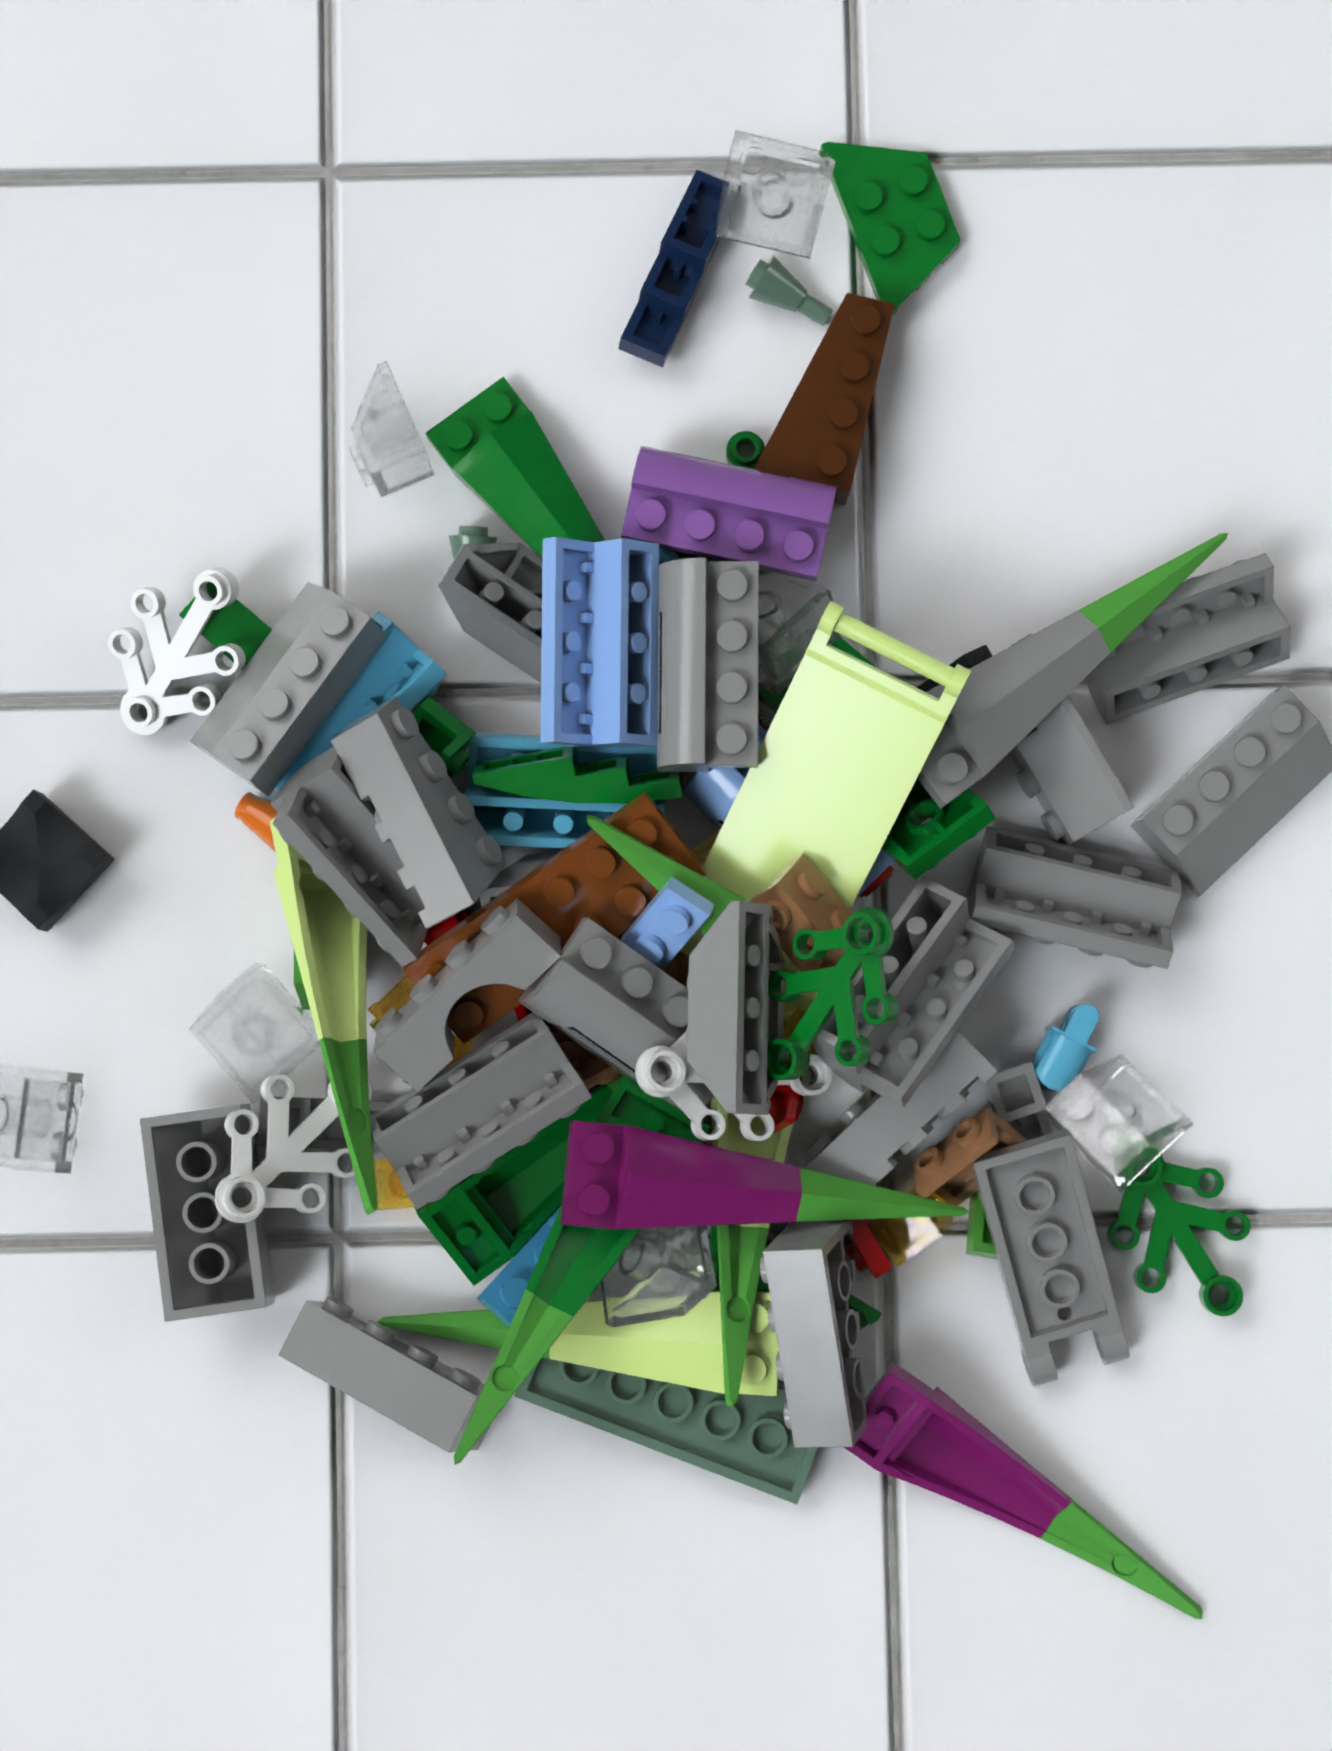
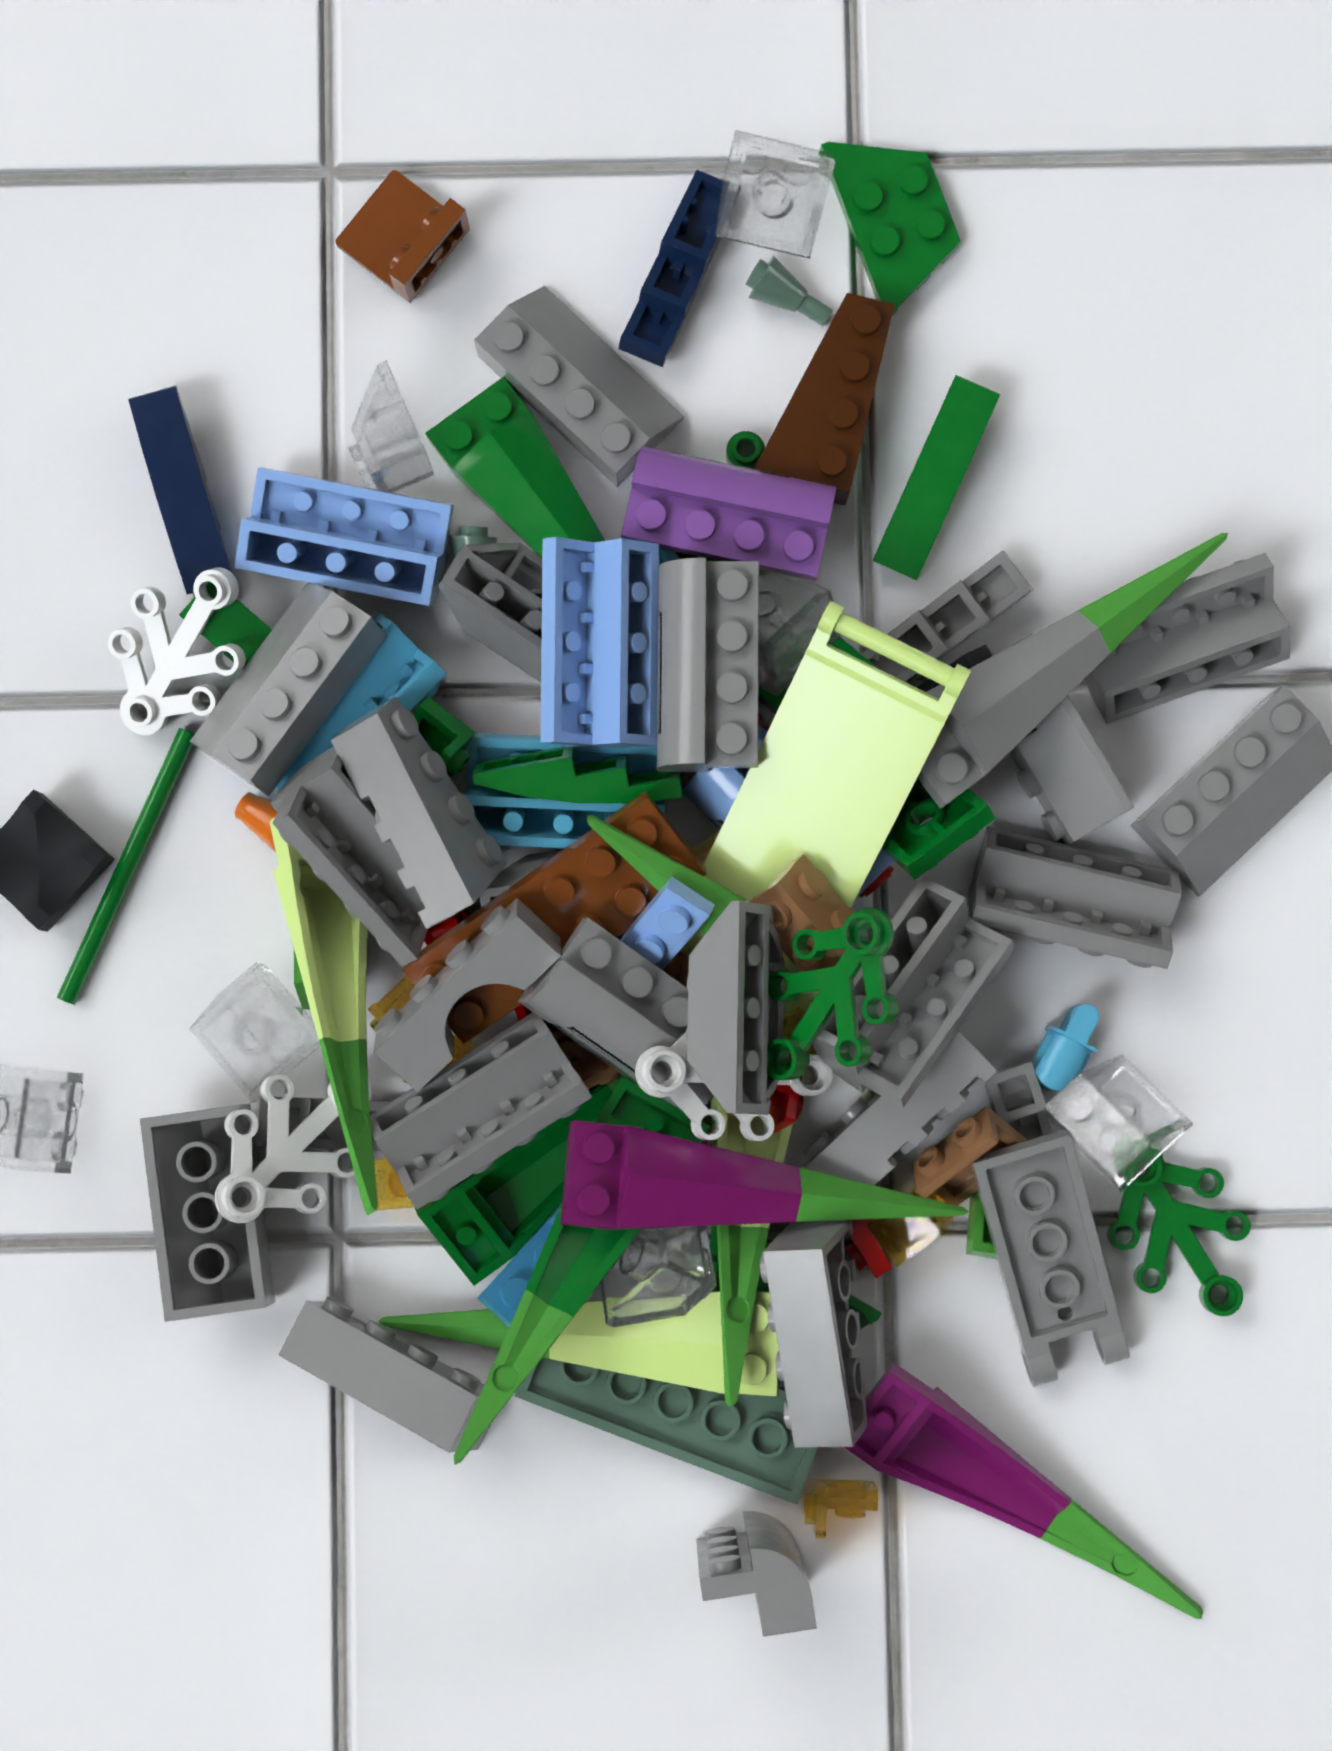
none -> green piece [57,728,195,1005]
none -> dark blue slope [128,385,234,595]
none -> light blue brick [234,467,454,606]
none -> dark orange bracket [335,170,470,303]
none -> light grey slope [474,286,684,487]
none -> light grey brick [696,1511,817,1637]
none -> clear yellow bracket [804,1479,878,1539]
none -> light grey slope [861,551,1033,683]
none -> green slope [872,375,1000,580]

